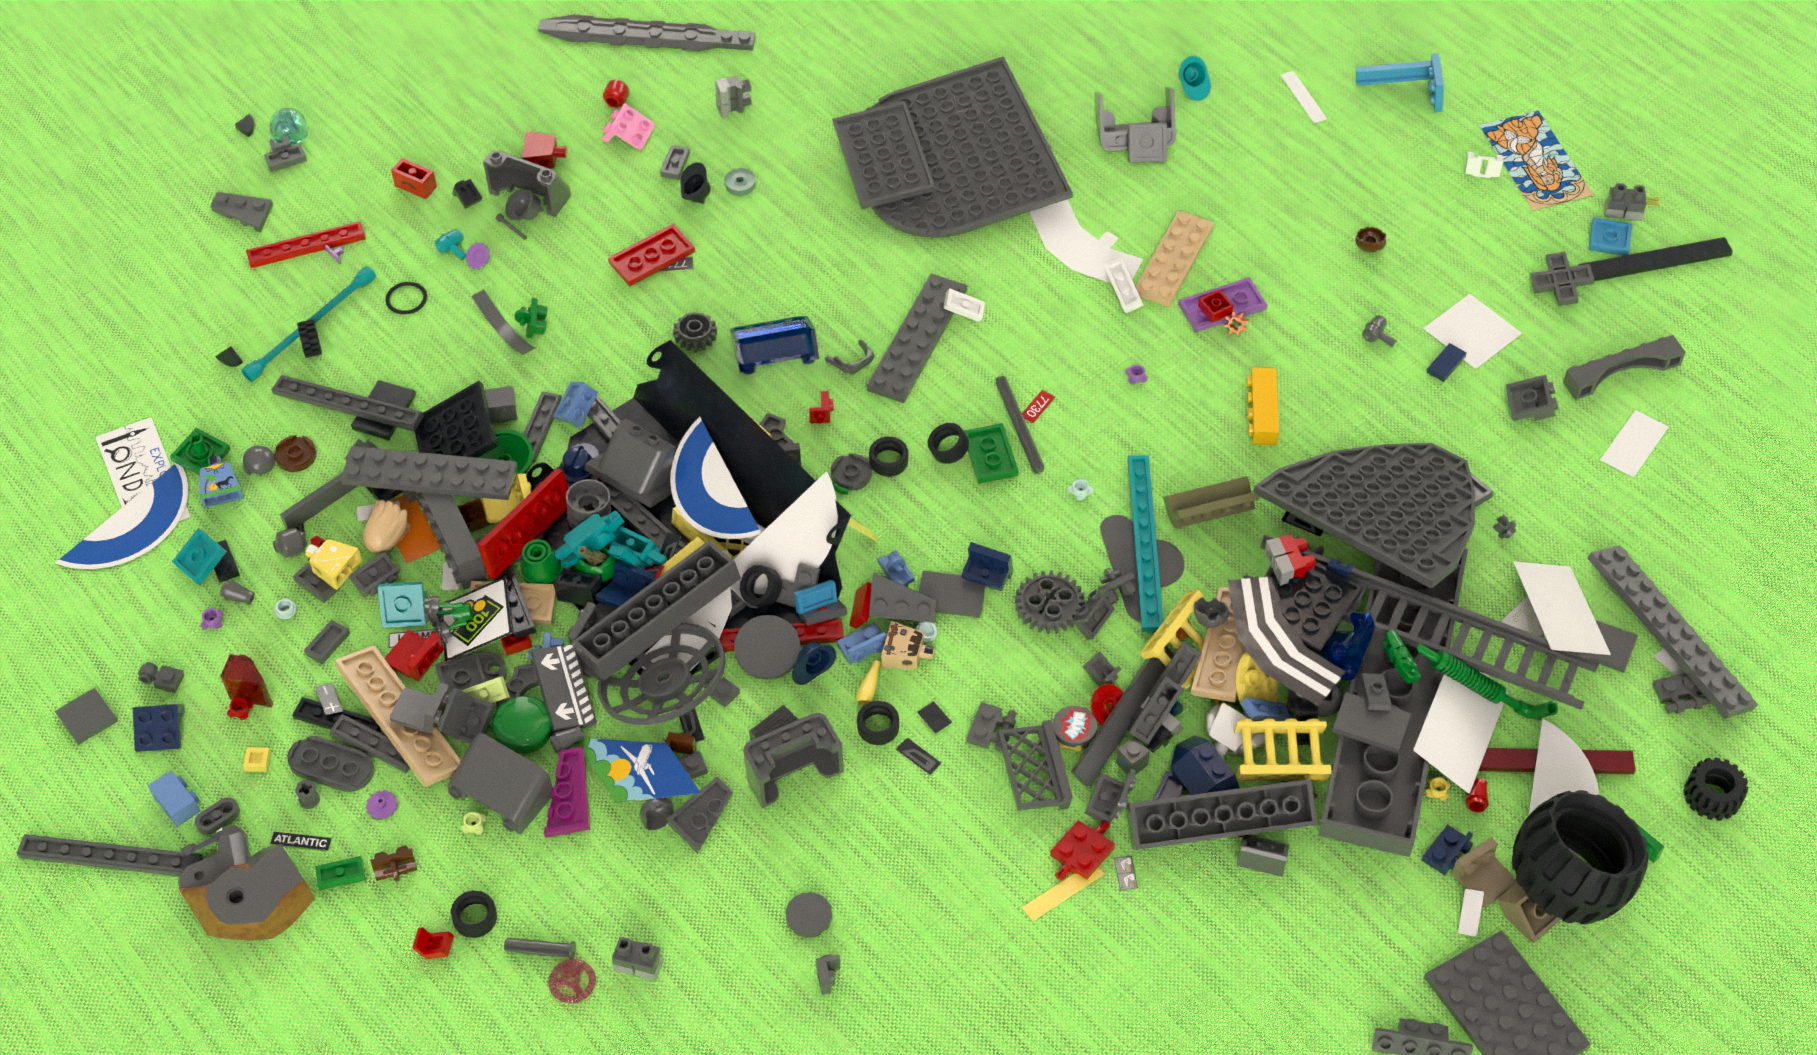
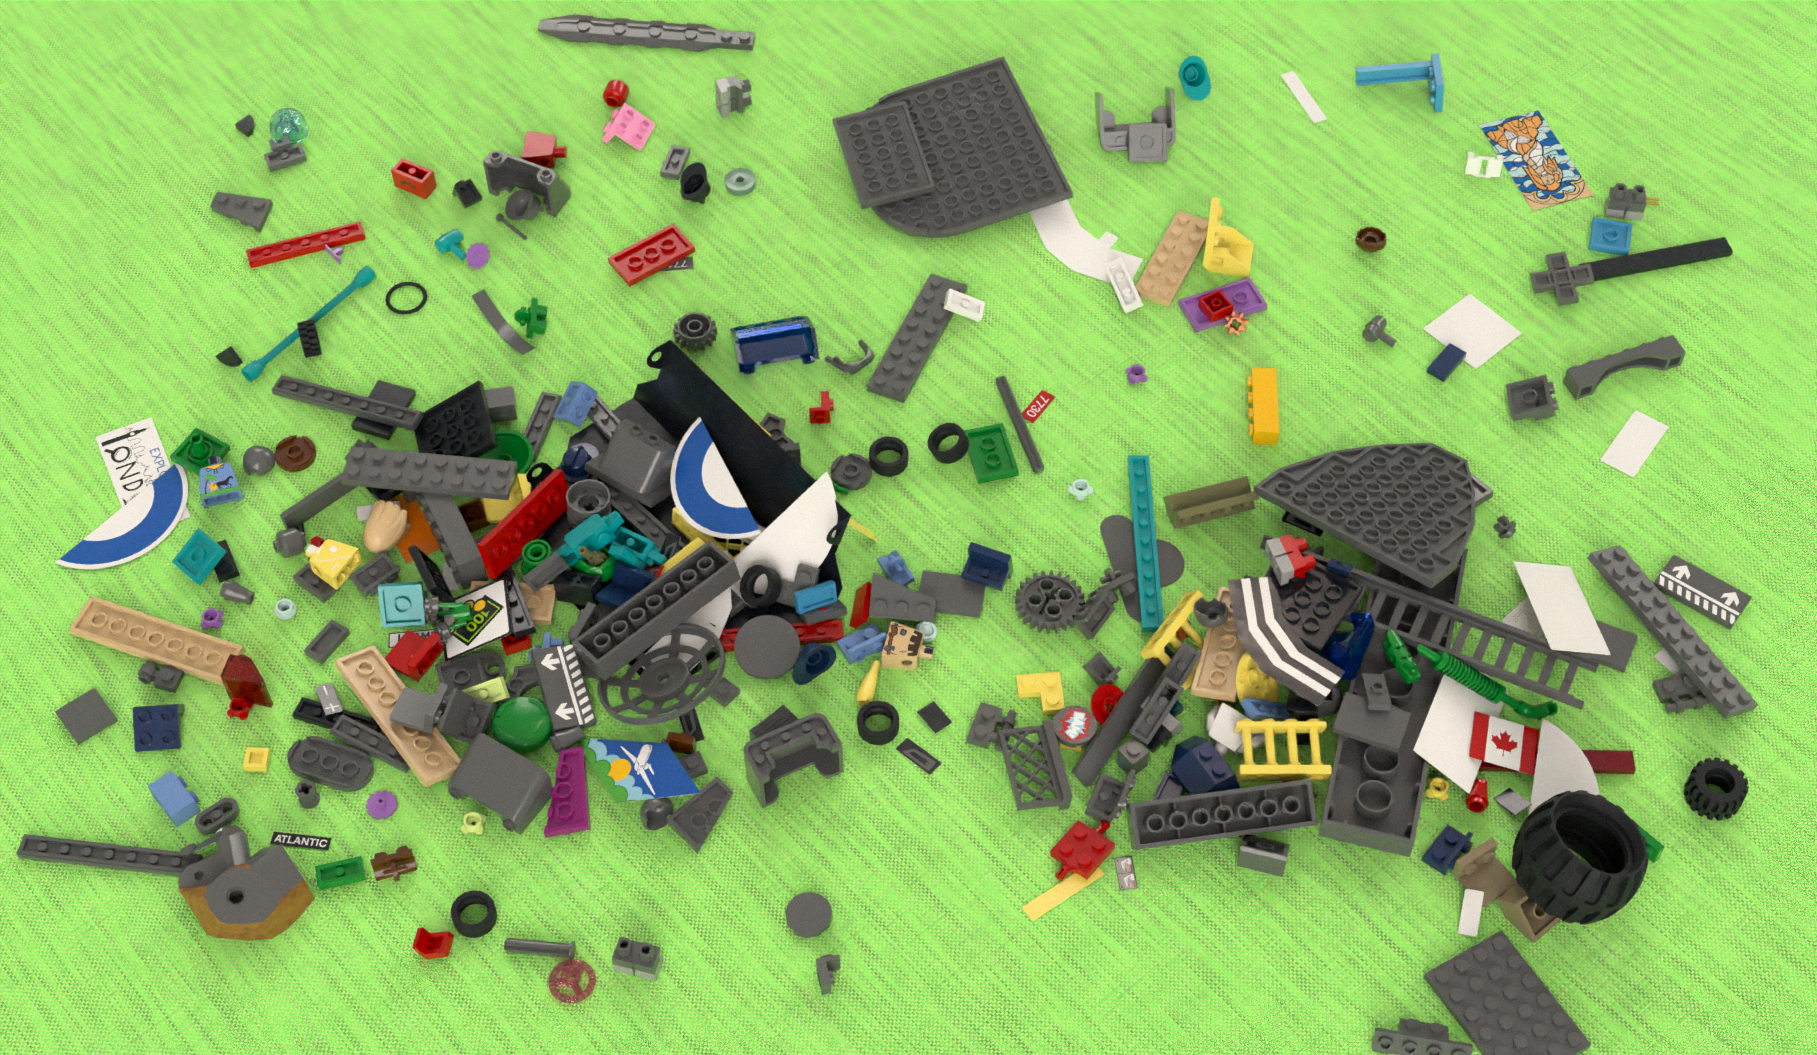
none -> tan plate [68,596,245,686]
none -> black tile [408,544,456,610]
none -> dark grey tile [522,551,569,593]
none -> light yellow plate [1016,672,1065,715]
none -> light yellow bracket [1203,197,1253,277]
none -> sticker [1469,711,1539,776]
none -> piece [1493,788,1532,815]
none -> dark grey tile [1654,555,1752,630]

